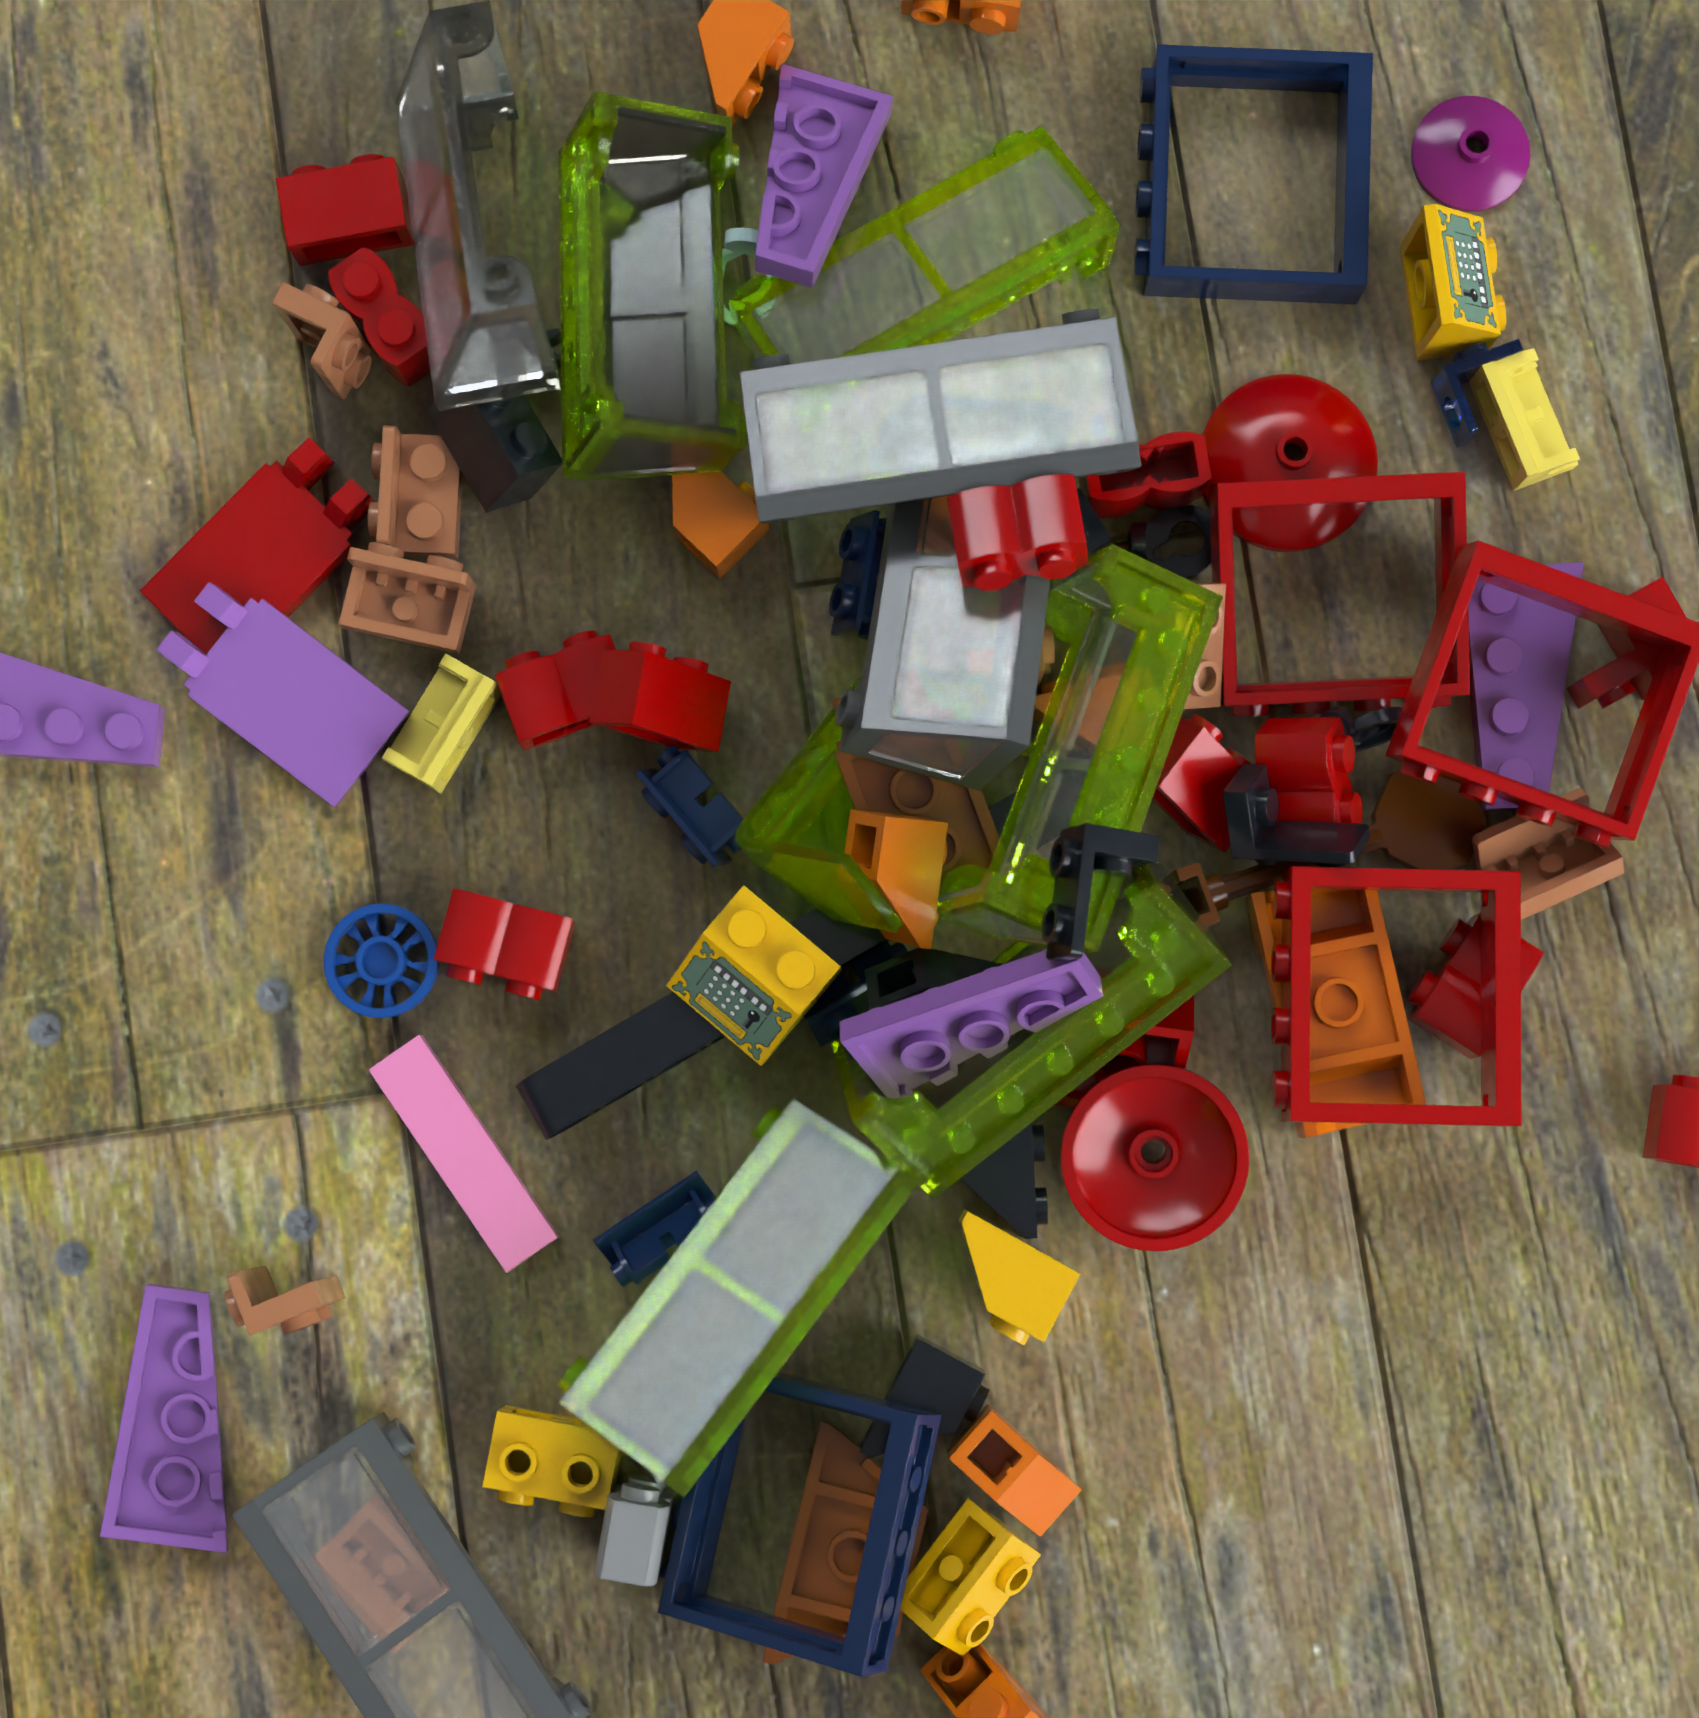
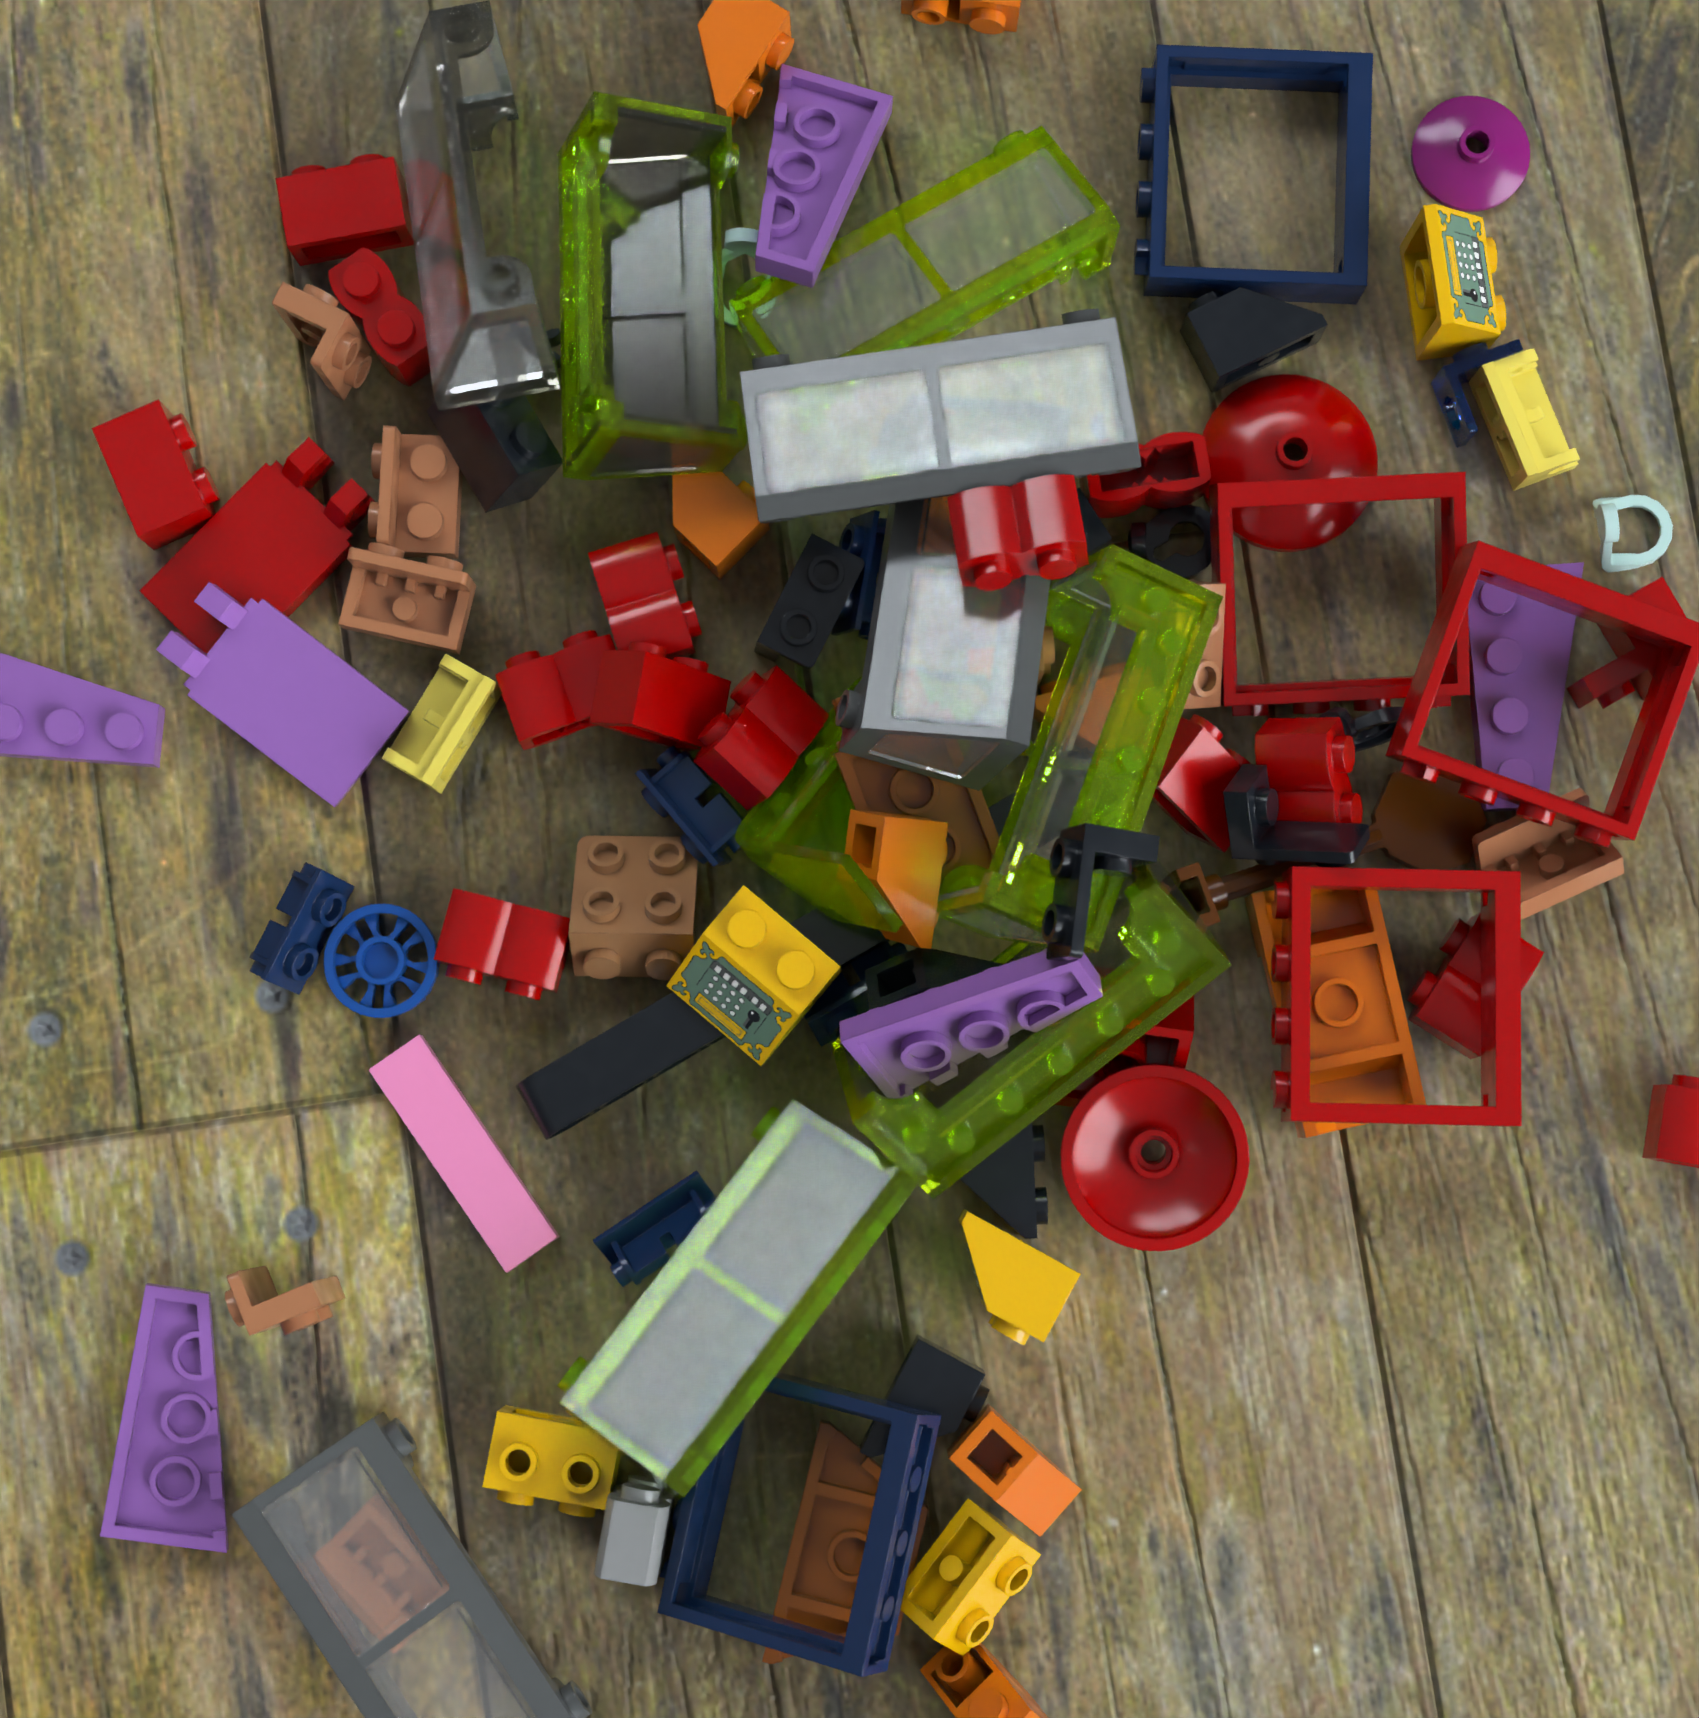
none -> red piece [92,399,220,550]
none -> dark blue hinge [249,862,355,995]
none -> medium nougat bracket [568,836,699,980]
none -> red brick [588,531,703,660]
none -> red brick [694,665,829,810]
none -> black bracket [754,533,864,669]
none -> black slope [1180,287,1328,393]
none -> light aqua piece [1593,495,1673,573]

